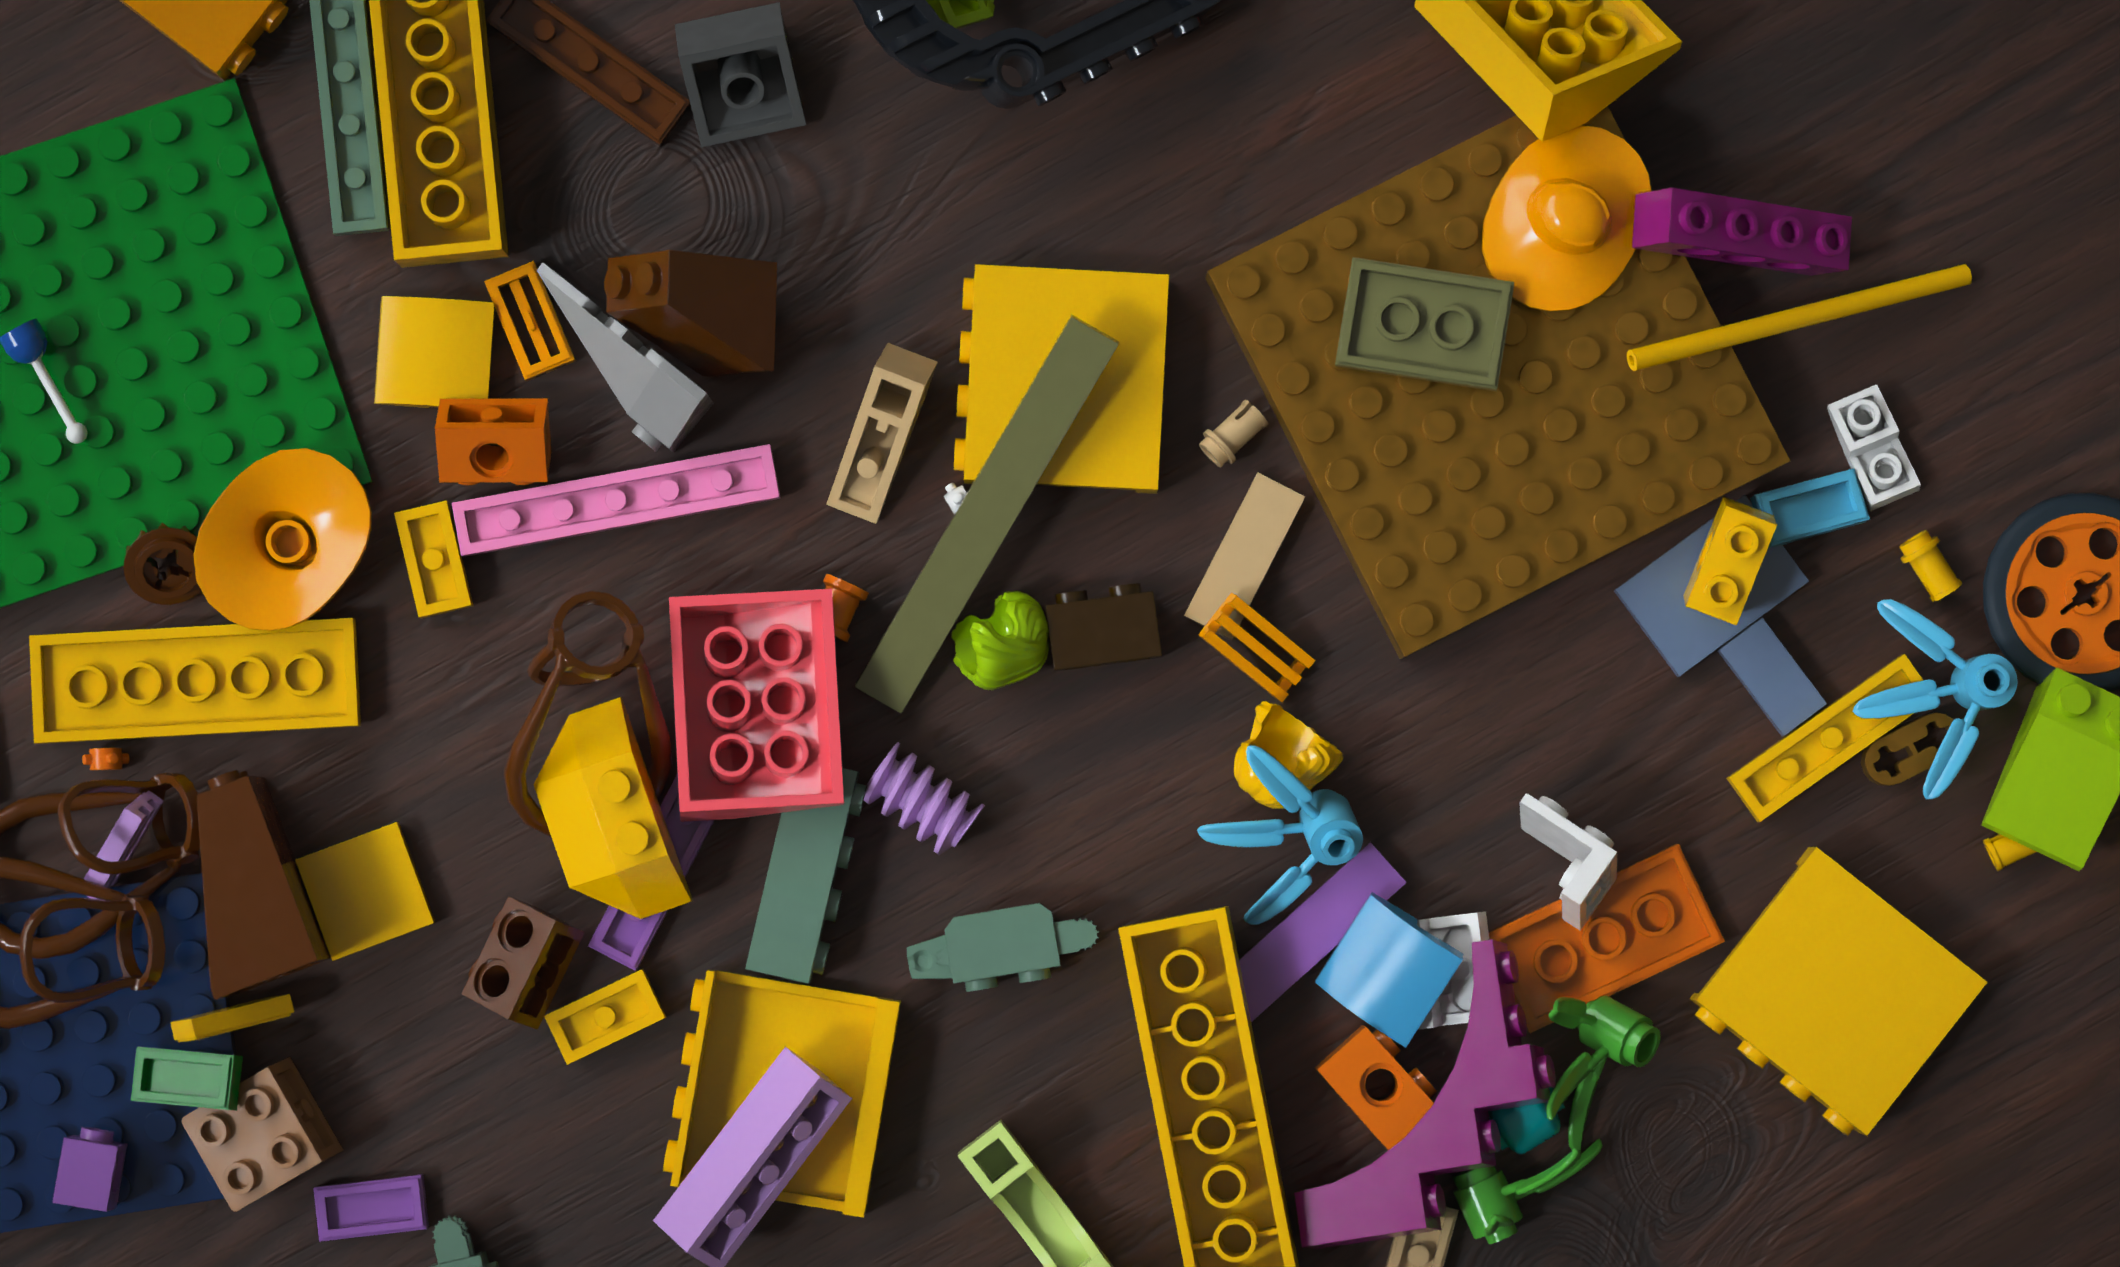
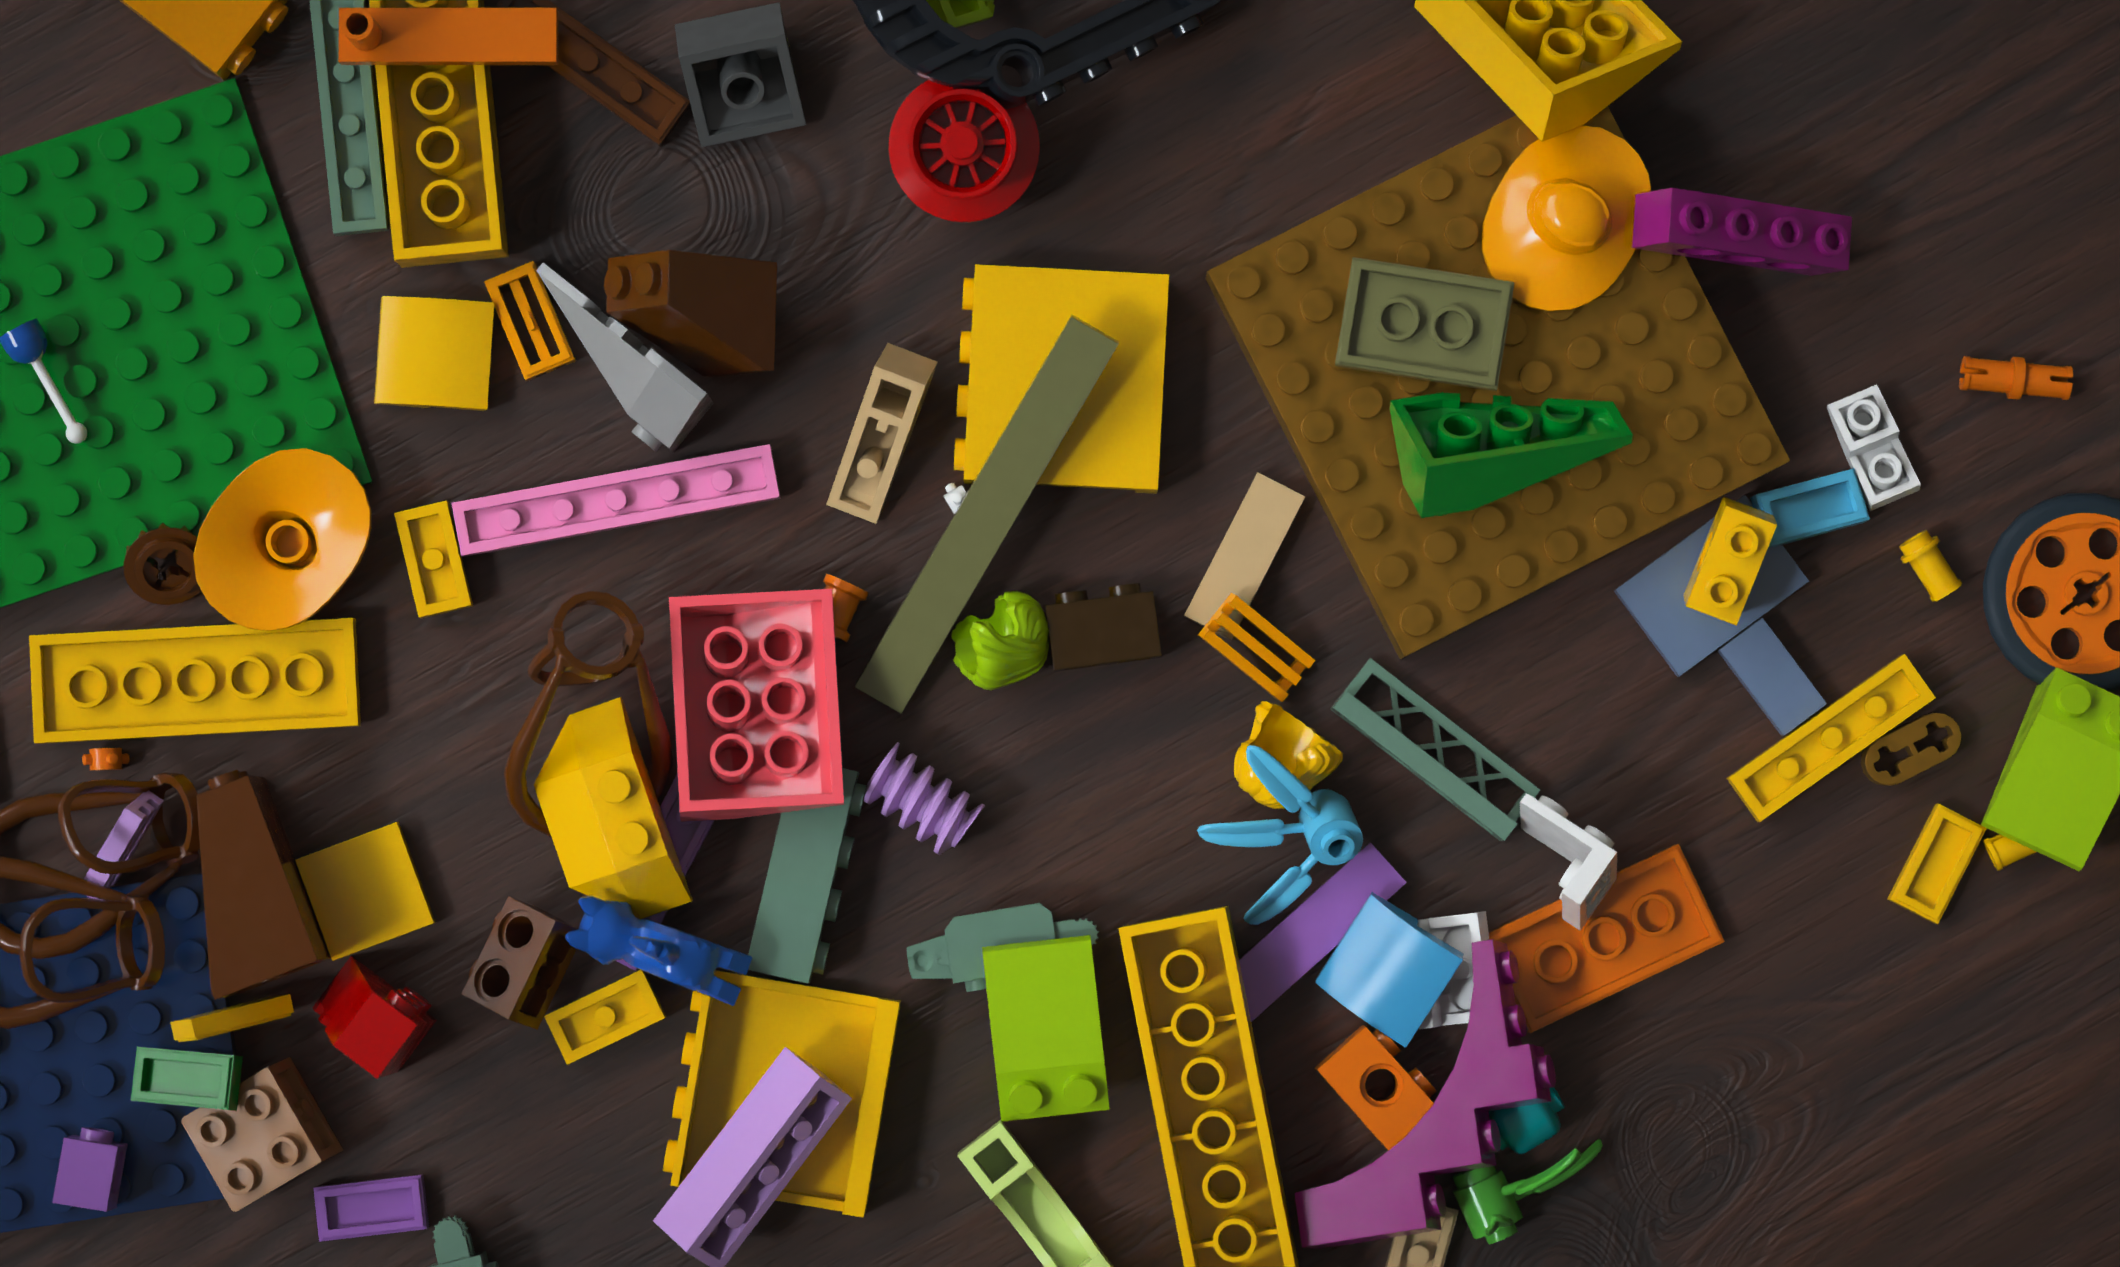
orange brick [435,398,552,485] -> none
tan pin [1199,399,1268,468] -> none
bright green plant [1546,996,1661,1151] -> none
yellow piece [1627,264,1972,371] -> none
yellow panel [1689,847,1987,1136] -> none
medium azure plant [1853,599,2017,799] -> none
none -> red wedge [312,956,437,1079]
none -> orange piece [339,8,559,65]
none -> blue animal [565,895,752,1006]
none -> red piece [889,80,1040,222]
none -> lime slope [982,935,1110,1122]
none -> sand green fence [1330,658,1540,841]
none -> green wedge [1390,392,1633,518]
none -> yellow tile [1887,804,1987,924]
none -> orange pin [1959,356,2073,400]

